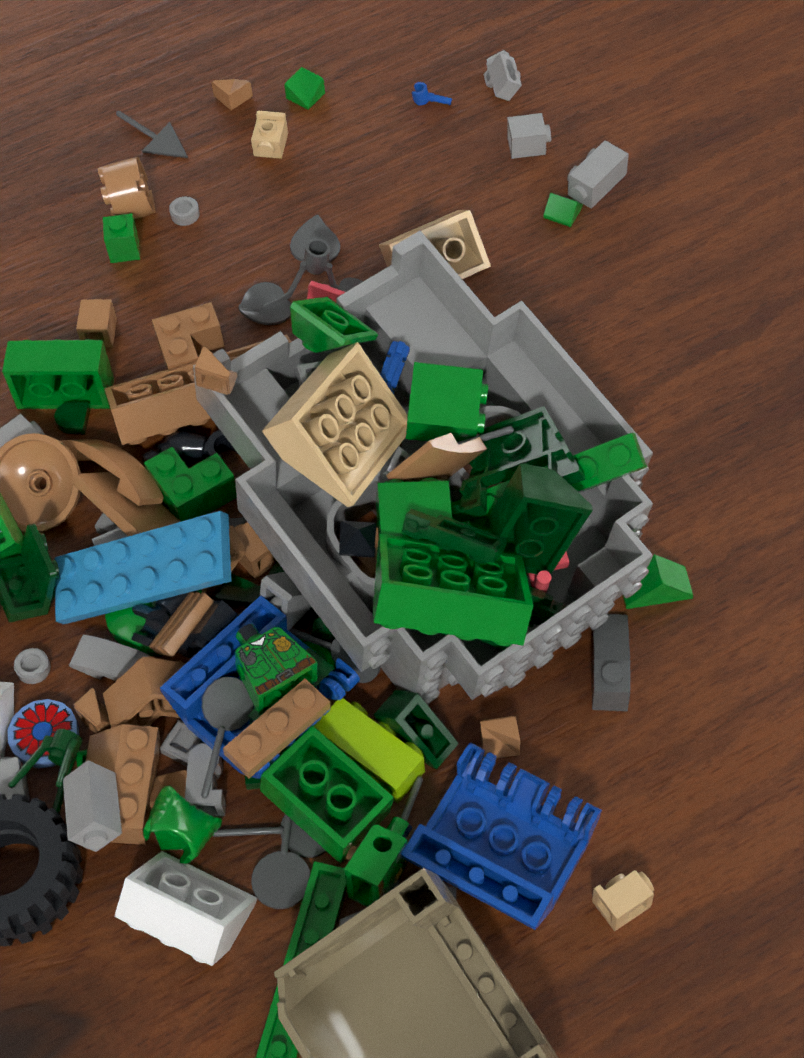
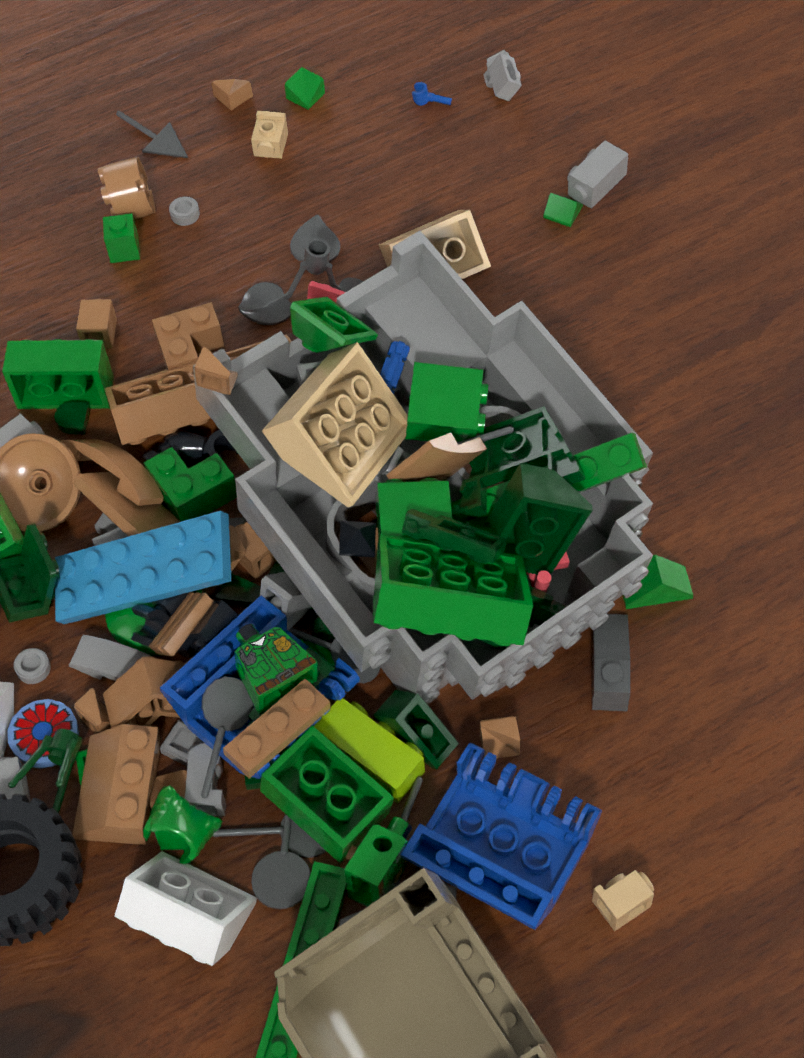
light grey brick [63,760,122,852] -> none
light grey brick [507,113,551,159] -> none

